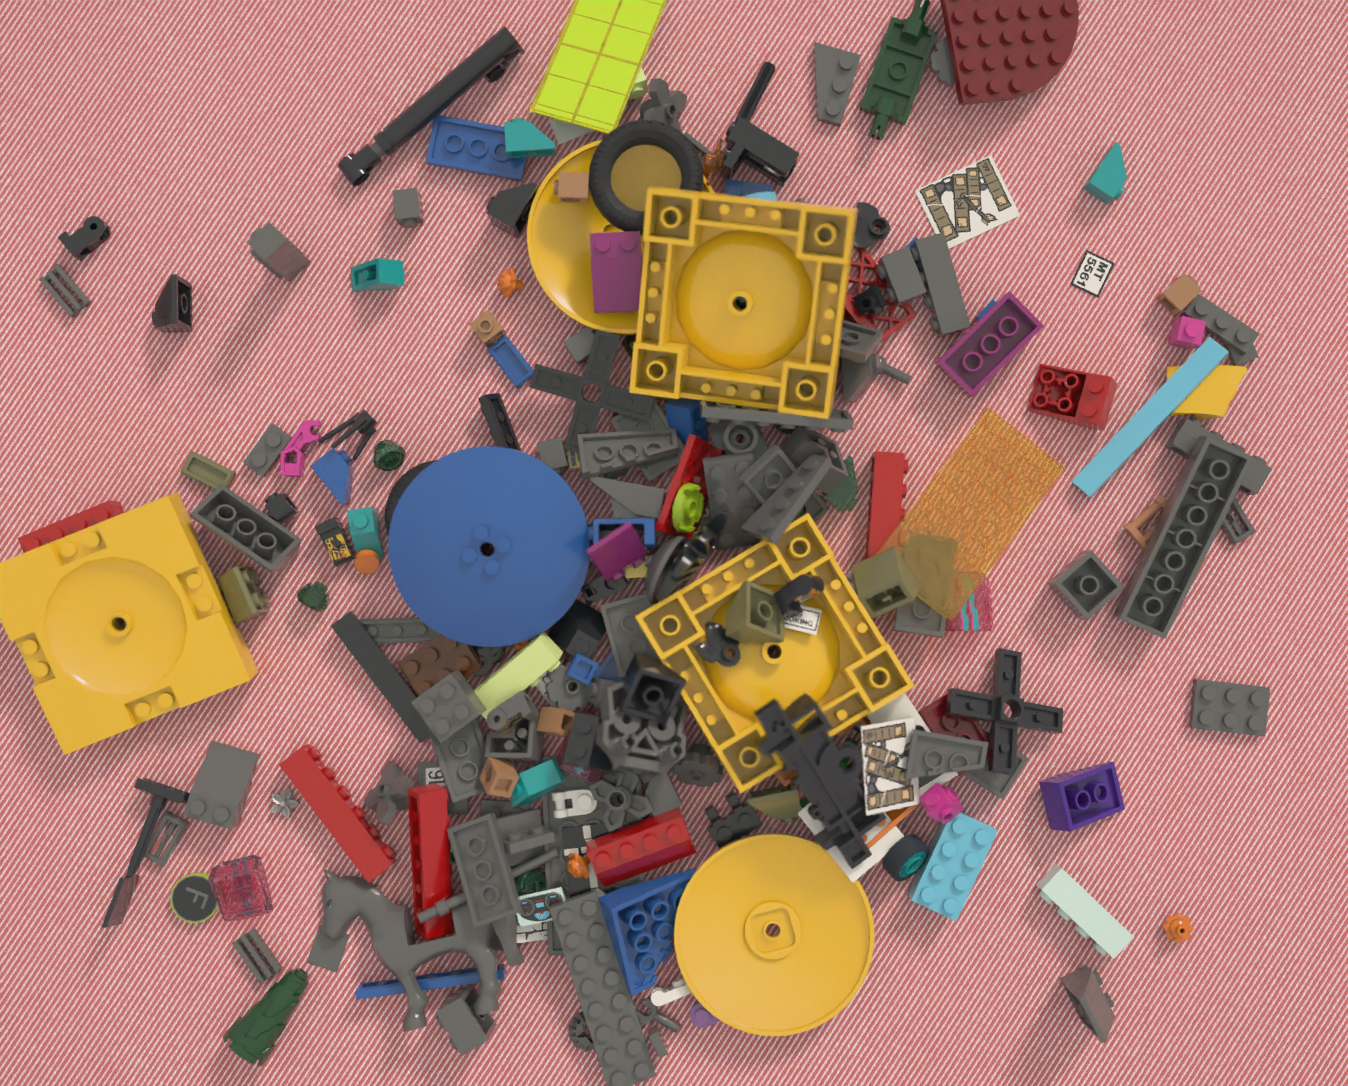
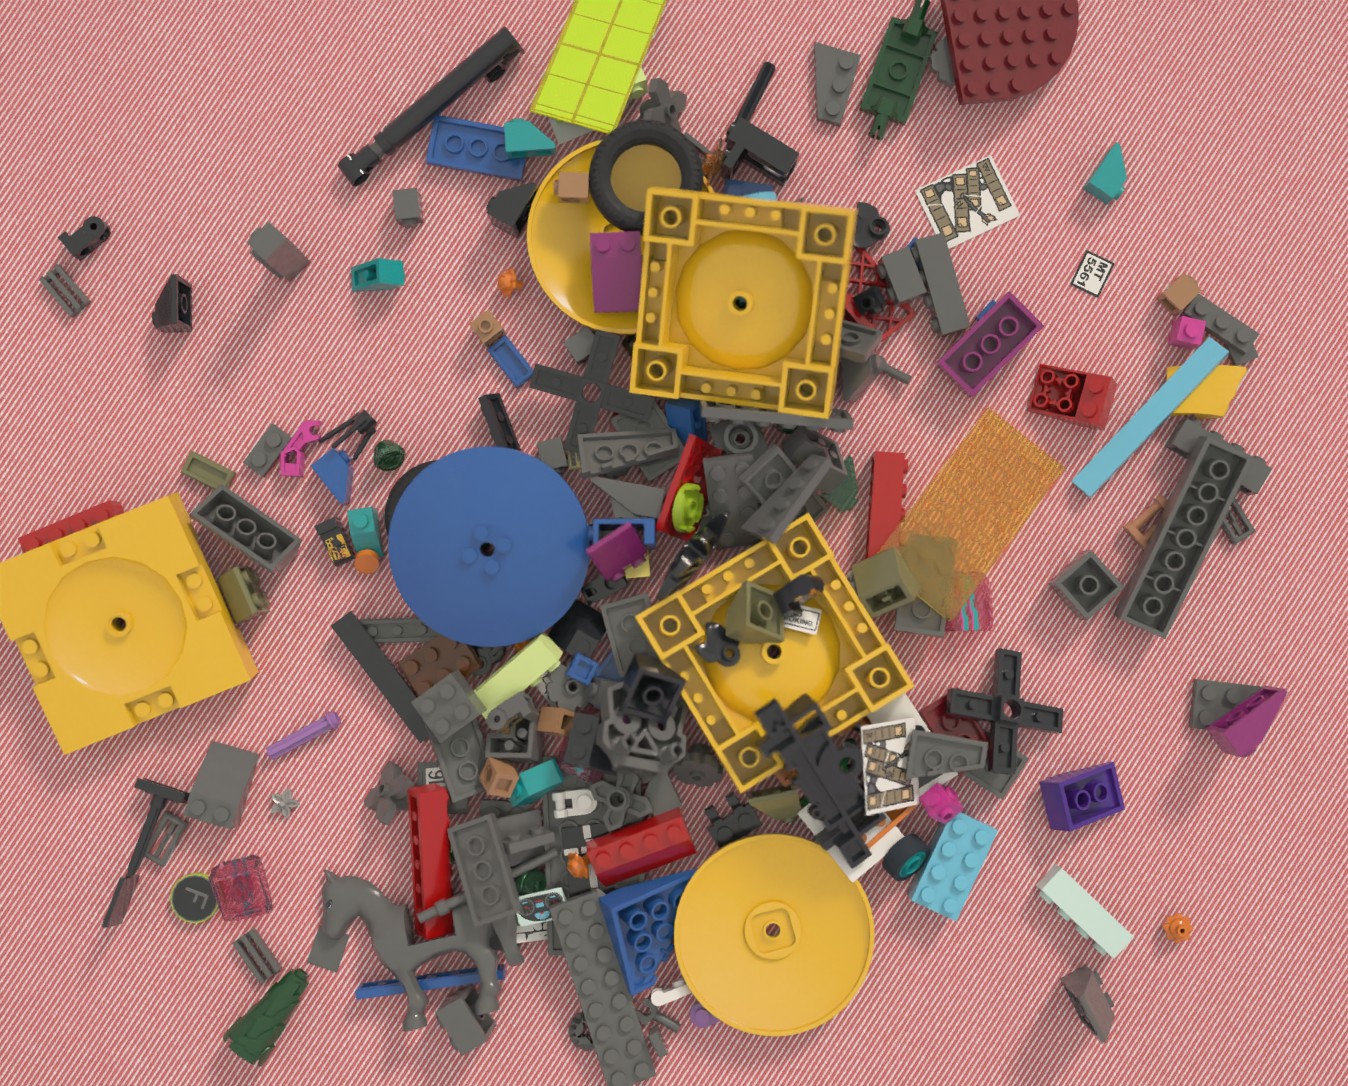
black plate [264,492,299,524] -> none
red brick [279,744,397,883] -> none
clear green cone [297,581,330,612] -> none
dark grey dish [645,535,688,604] -> none
none -> medium lavender axle [266,711,341,760]
none -> magenta slope [1206,686,1288,758]

